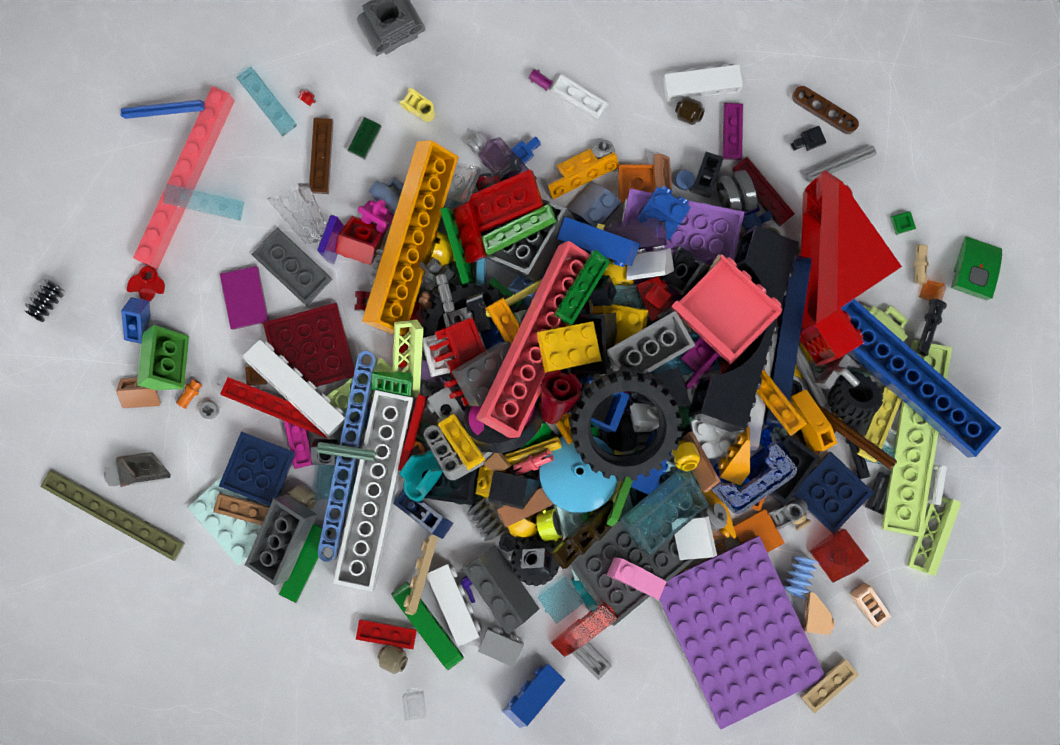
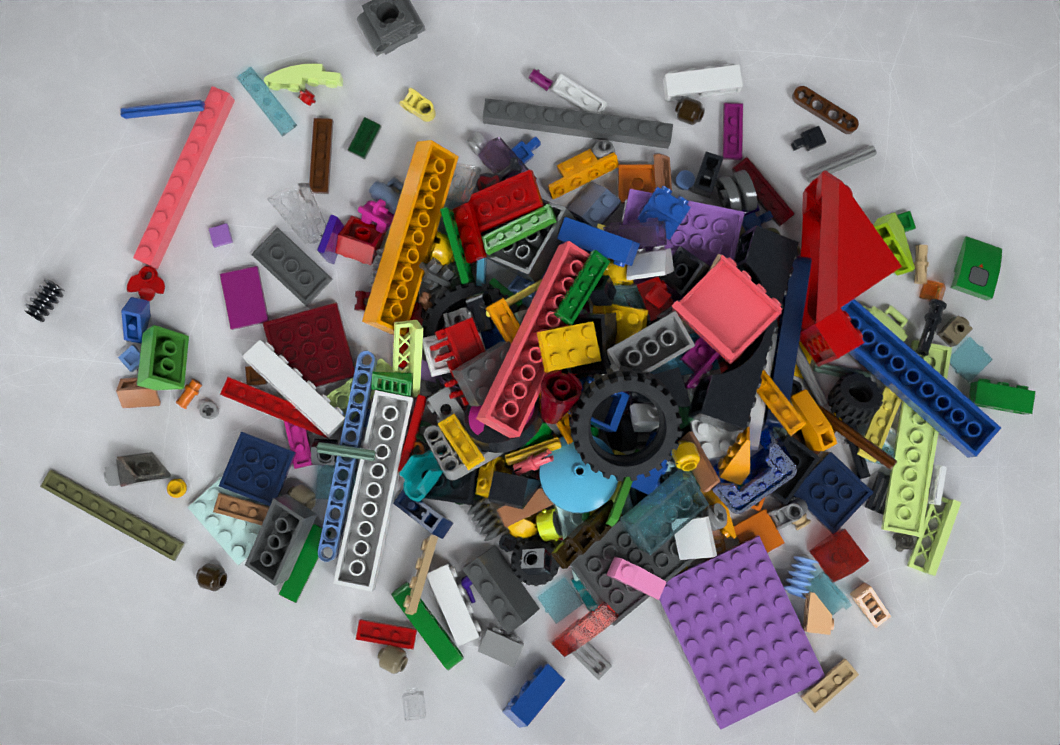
clear light blue tile [163,184,244,221] -> none
light grey axle [436,274,455,313] -> none
medium nougat tile [484,453,512,471] -> none
light grey plate [814,354,860,389] -> none
none -> medium blue plate [118,345,141,372]
none -> yellow plate [167,479,187,498]
none -> dark brown head [196,563,227,591]
none -> medium lavender tile [209,223,233,248]
none -> yellowish green slope [264,64,343,92]
none -> dark grey brick [483,98,673,149]
none -> clear light blue panel [807,571,852,615]
none -> lime slope [873,212,915,276]
none -> clear smoke plate [893,533,915,552]
none -> dark tan brick [937,315,973,347]
none -> clear light blue piece [950,337,993,383]
none -> green brick [968,378,1036,415]

